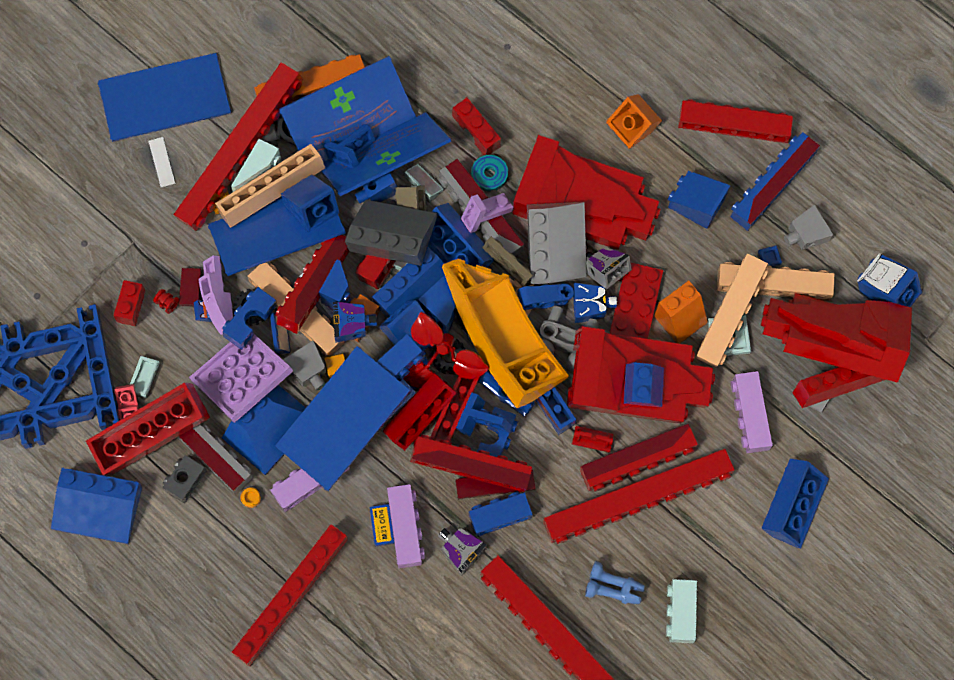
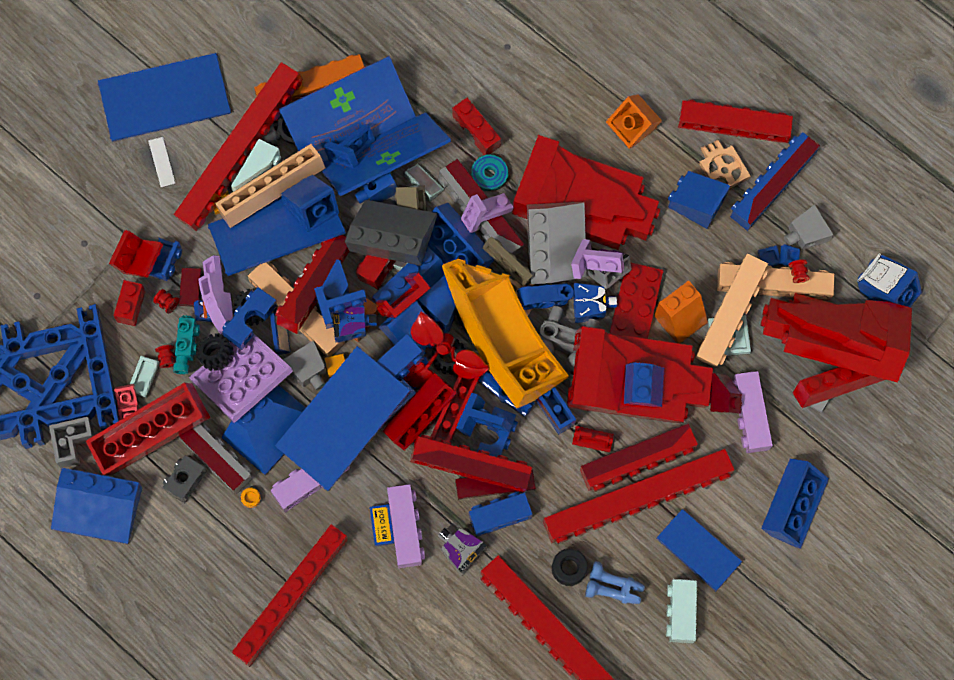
none -> light grey brick [49,417,95,468]
none -> red bracket [109,230,163,278]
none -> blue bracket [149,238,182,281]
none -> red bush [155,345,176,368]
none -> teal brick [173,315,200,375]
none -> black tyre [196,333,234,371]
none -> blue bracket [314,286,367,329]
none -> red panel [375,273,430,318]
none -> black tyre [552,549,588,586]
none -> lavender bracket [571,239,624,279]
none -> blue tile [656,509,742,591]
none -> light nougat piece [699,140,751,189]
none -> dark red slope [710,373,742,414]
none -> blue tile [779,244,800,266]
none -> red bush [788,259,810,283]

